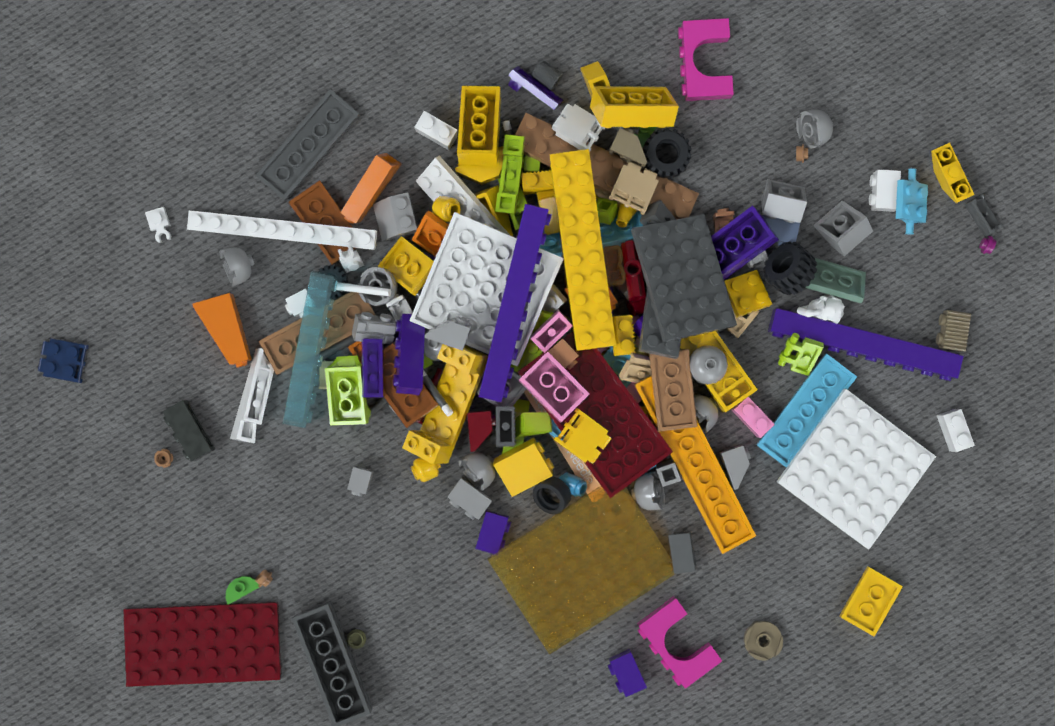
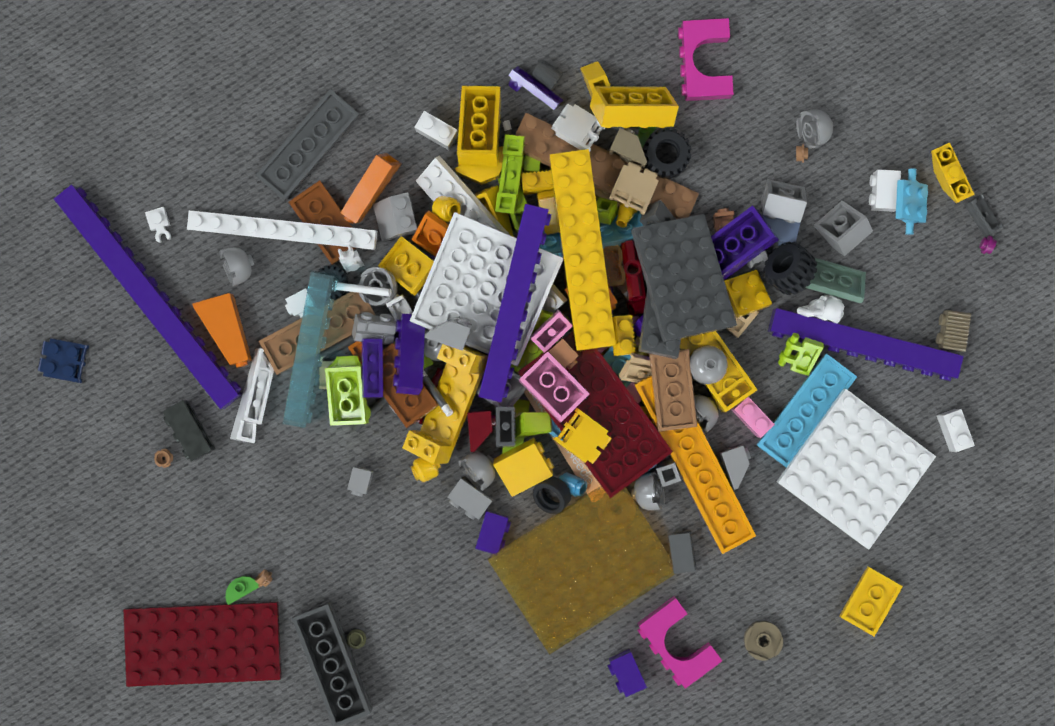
none -> dark purple brick [54,184,242,409]

